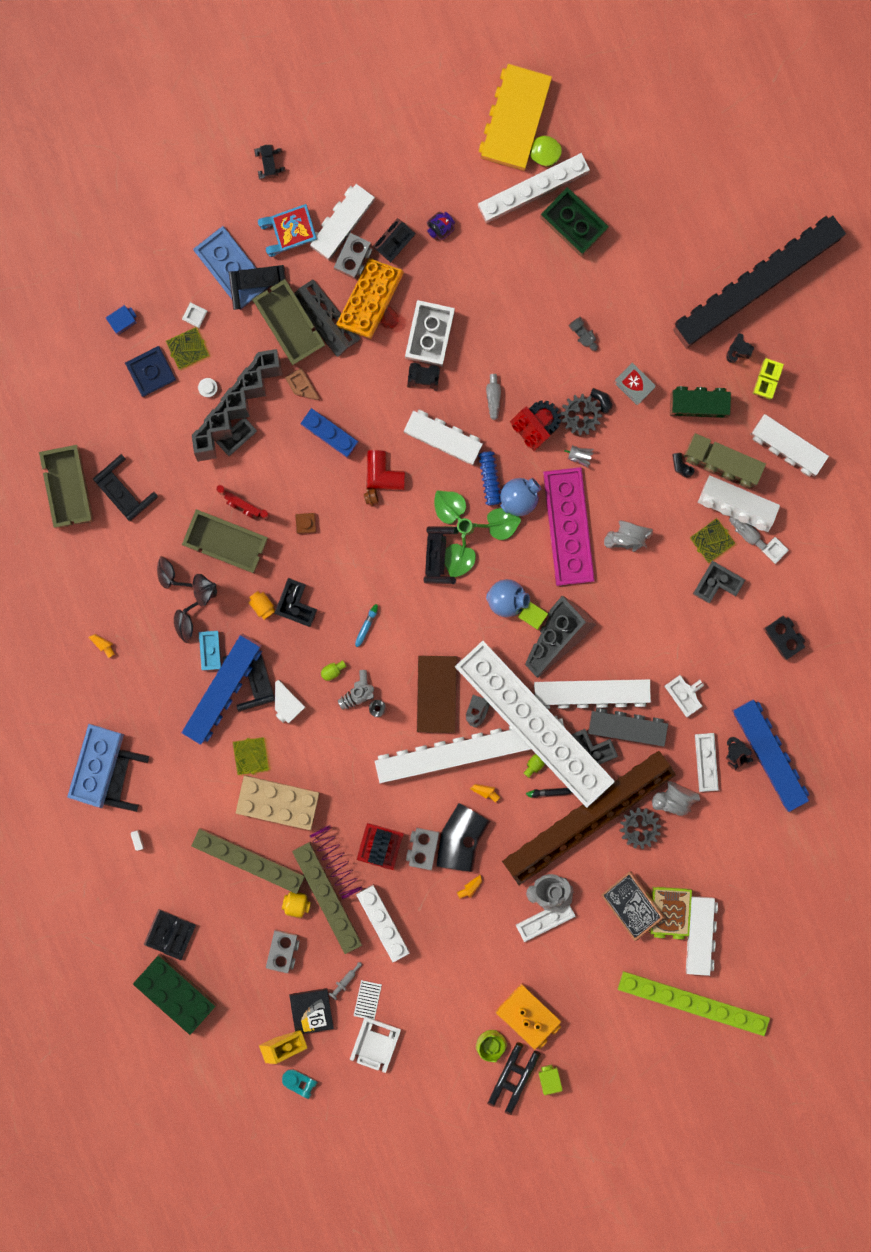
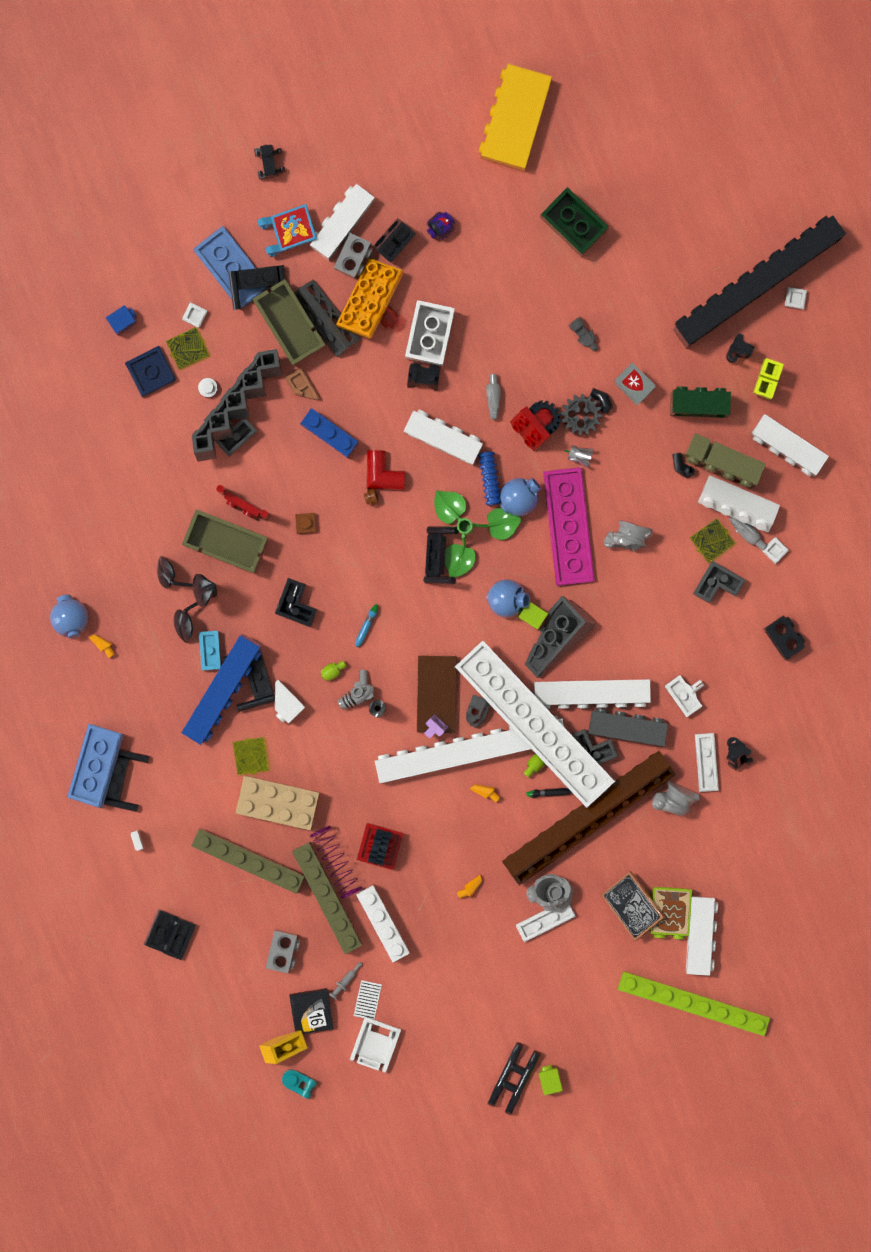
olive piece [39,445,94,529] -> none
black plate [92,454,159,522] -> none
dark green brick [133,954,217,1035] -> none
light orange brick [249,591,275,620] -> none
yellow head [282,892,311,918] -> none
light grey brick [406,827,439,870] -> none
black panel [437,803,491,872] -> none
lime hair [476,1030,507,1062] -> none
white brick [478,153,590,224] -> none
light orange piece [495,983,561,1050] -> none
lime hair [530,136,562,167] -> none
dark grey gear [619,807,661,849] -> none
blue brick [732,700,810,812] -> none
none -> medium blue brick [50,595,89,639]
none -> lavender tile [424,714,448,738]
none -> white tile [784,287,807,310]

